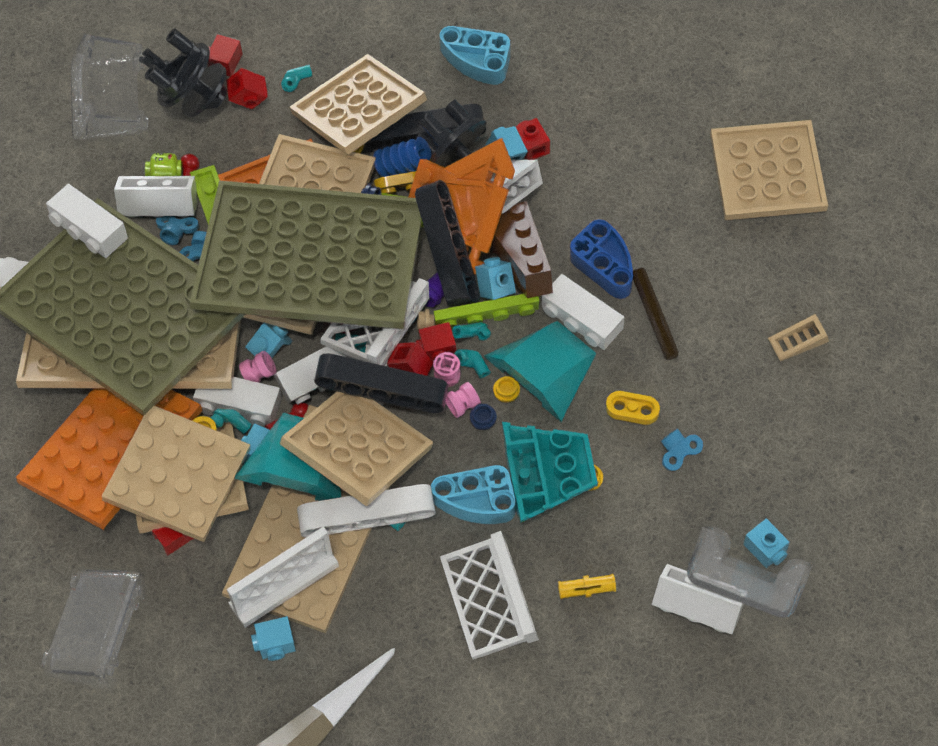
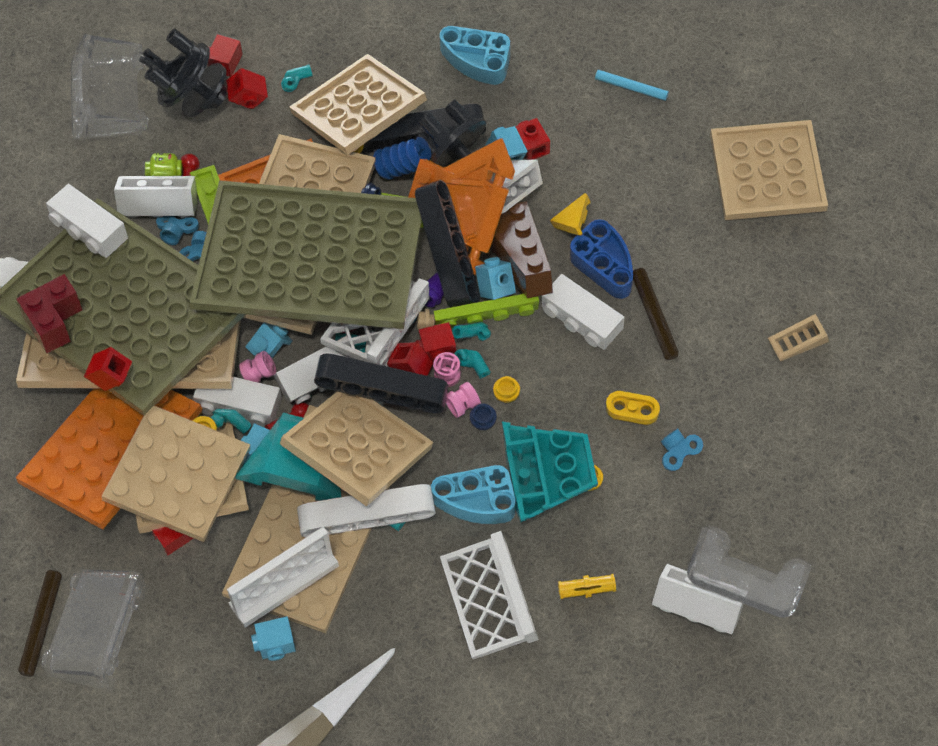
yellow plate [373,171,416,194] -> none
teal wedge [484,321,596,423] -> none
medium azure brick [744,518,789,568] -> none
none -> dark red brick [16,274,82,354]
none -> dark brown axle [18,570,62,677]
none -> red brick [84,347,132,391]
none -> yellow tile [550,193,590,235]
none -> medium azure bar [595,70,669,101]

